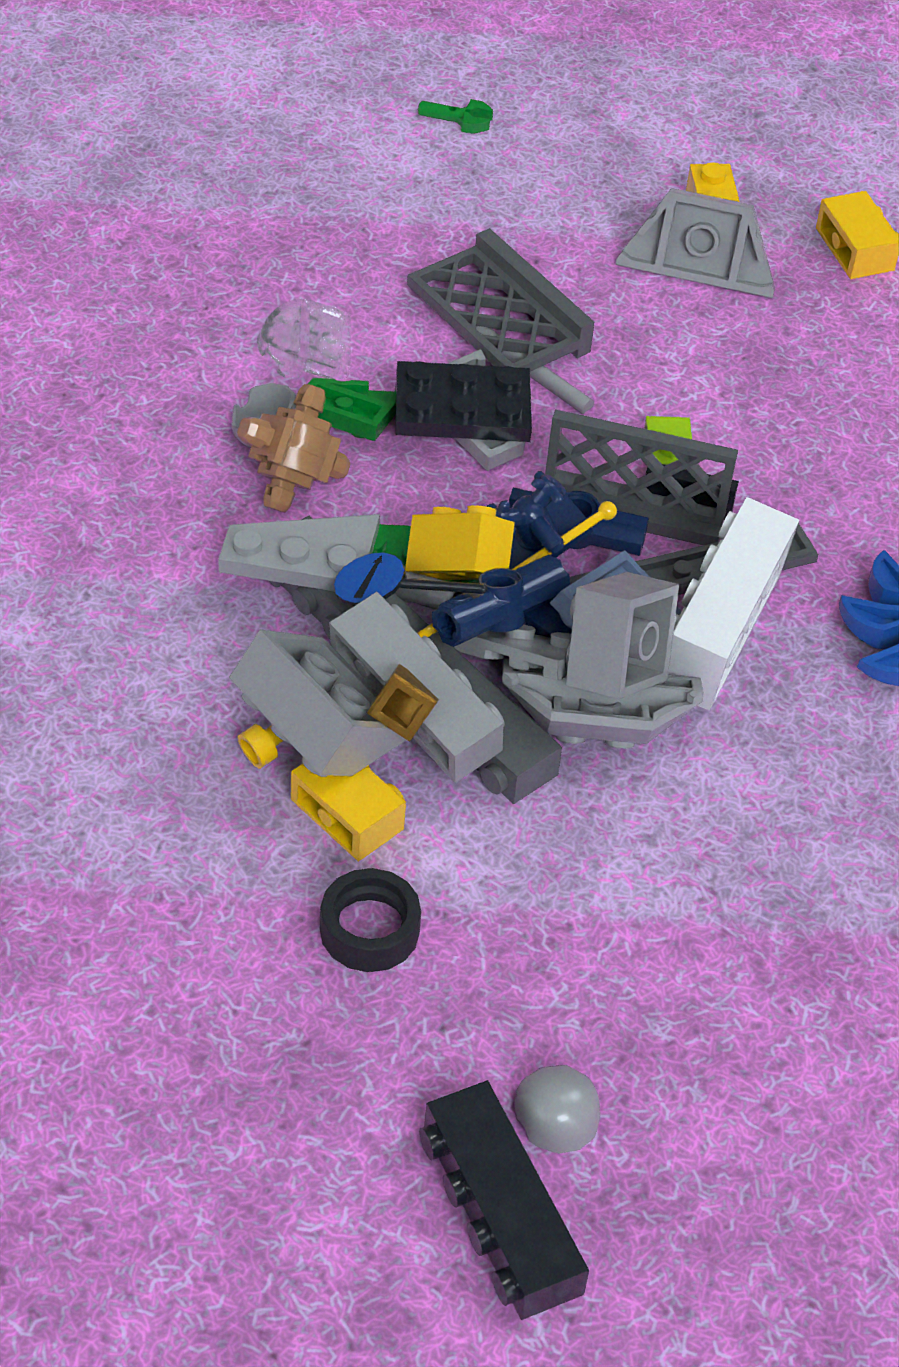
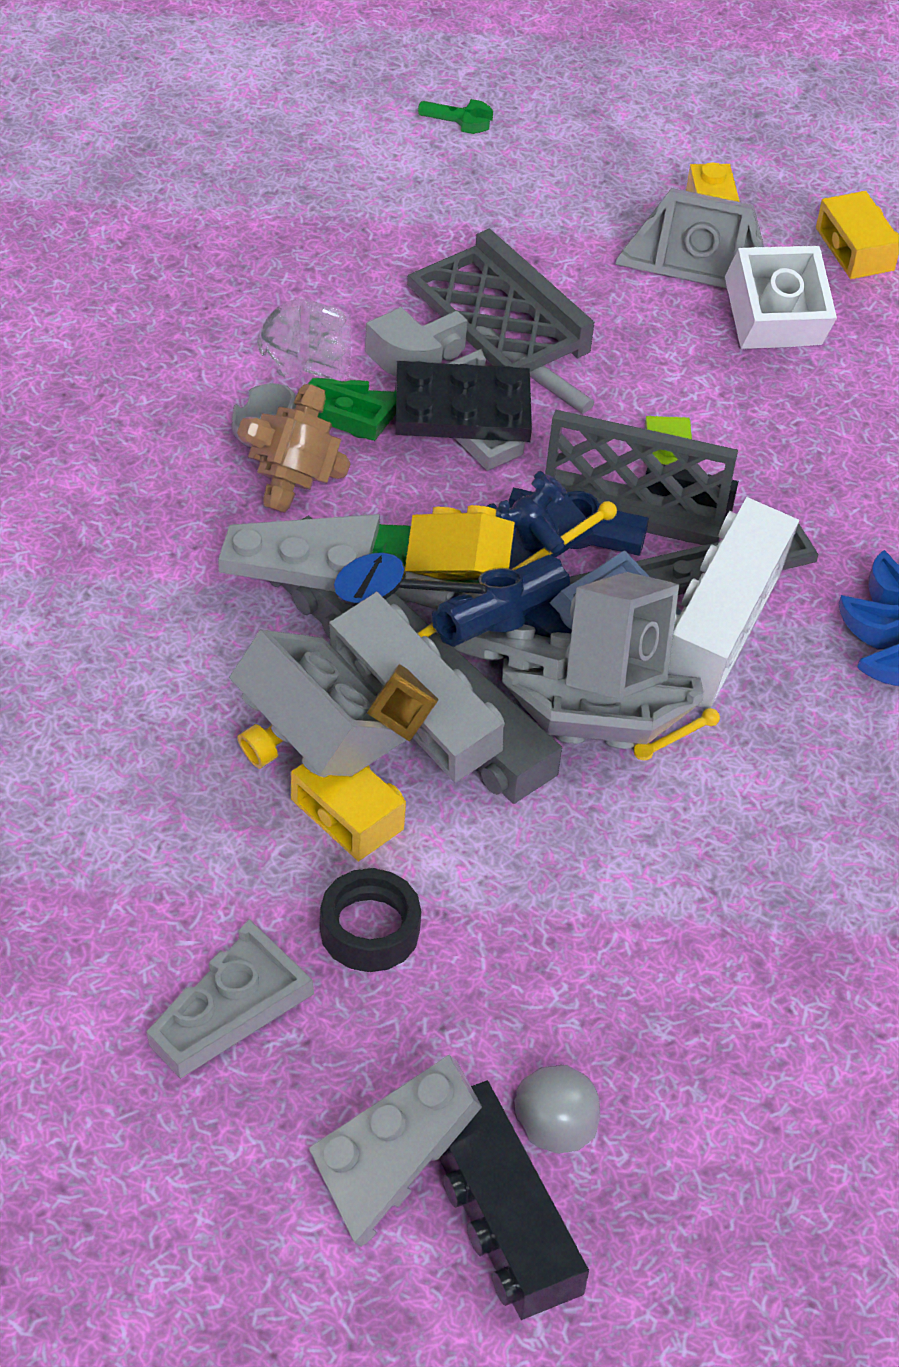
none -> light grey wing [146,919,314,1079]
none -> light grey wing [309,1055,482,1247]
none -> light grey brick [365,307,467,376]
none -> yellow hinge [634,708,720,760]
none -> white brick [725,246,837,349]

